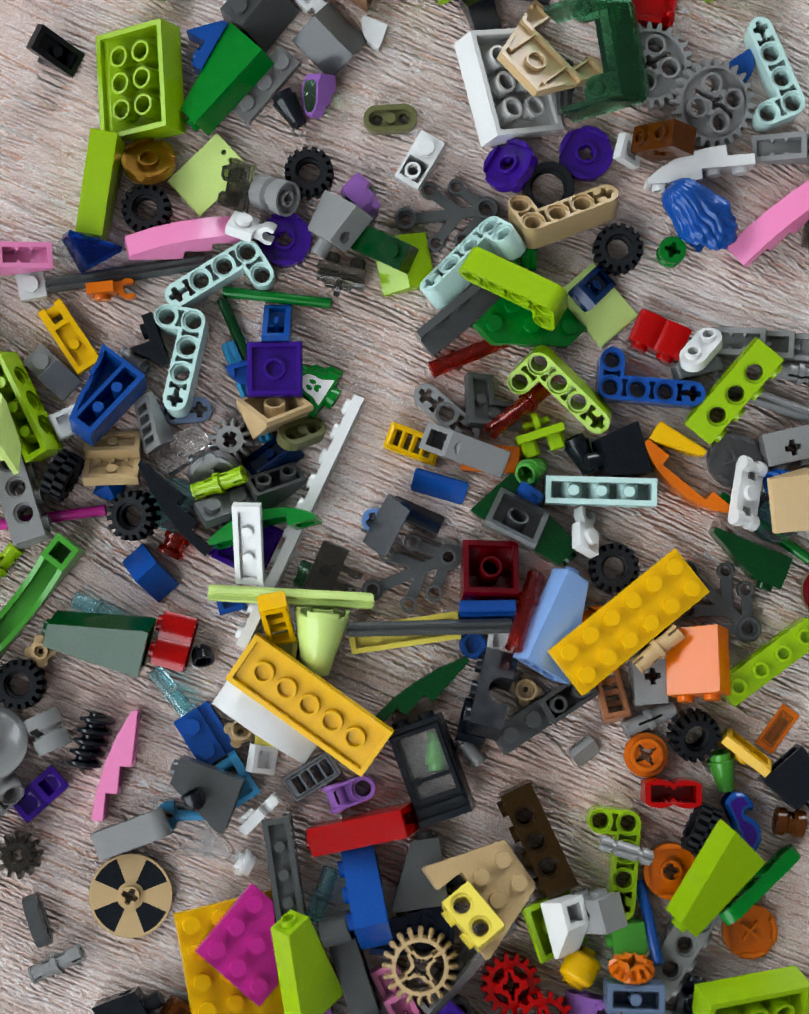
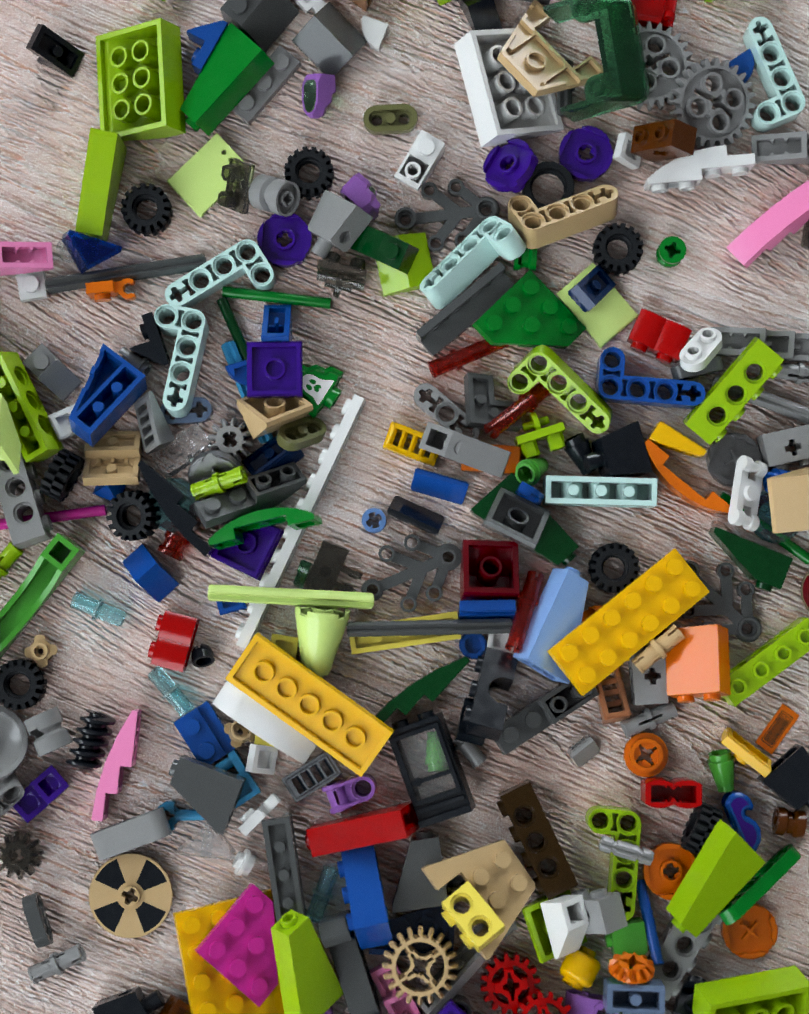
yellow plate [37,298,99,376] -> none
slope [41,610,157,678] -> none
pearl gold tile [121,137,176,185] -> none
bright pink slope [124,216,241,260] -> none
black hinge [181,787,206,811] -> none
white plate [225,210,277,245] -> none
white plate [232,502,265,585] -> none
yellow slope [257,591,297,646] -> none
black cone [272,87,307,131] -> none
black slope [363,493,413,557] -> none
lime beam [459,247,568,331] -> none
tan plate [510,673,542,706] -> none
white plate [572,506,599,559] -> none
blue hair [662,178,738,252] -> none
black tyre [666,708,722,763] -> none

